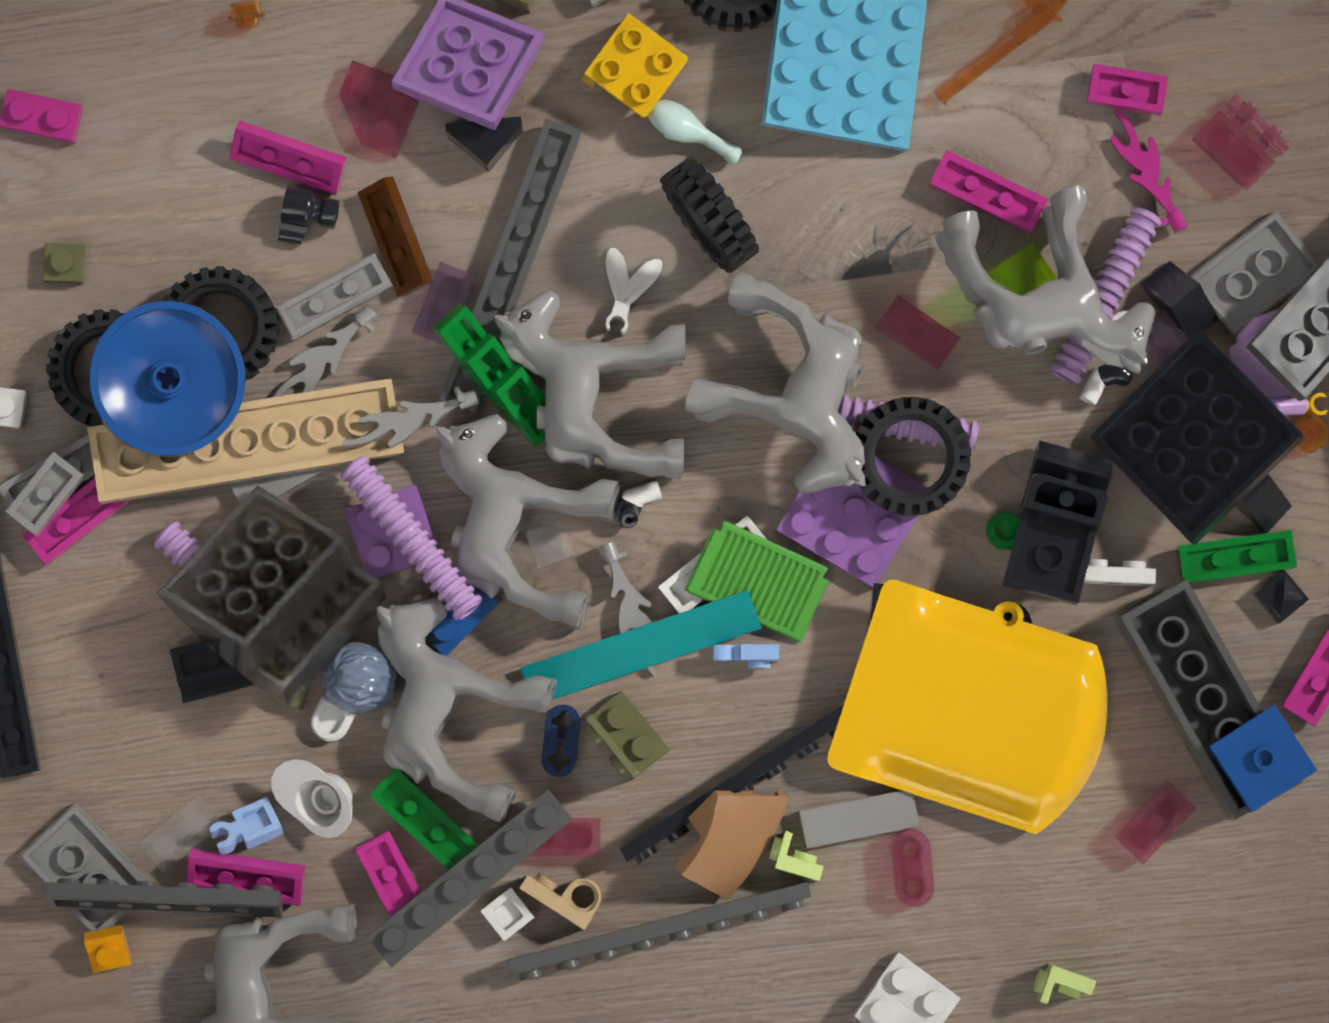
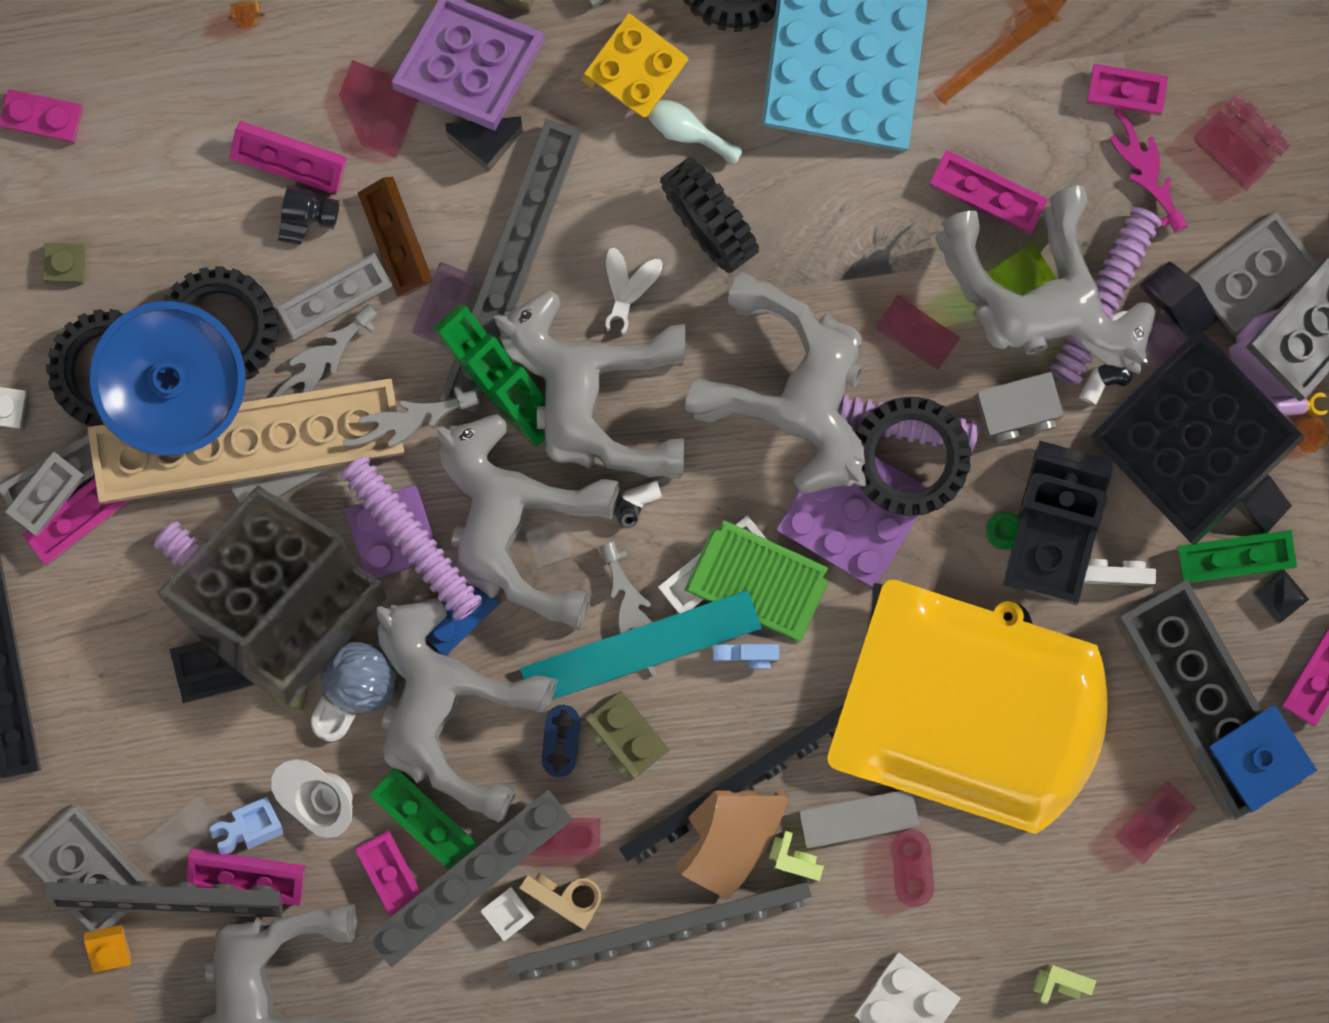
none -> light grey brick [974,372,1064,443]

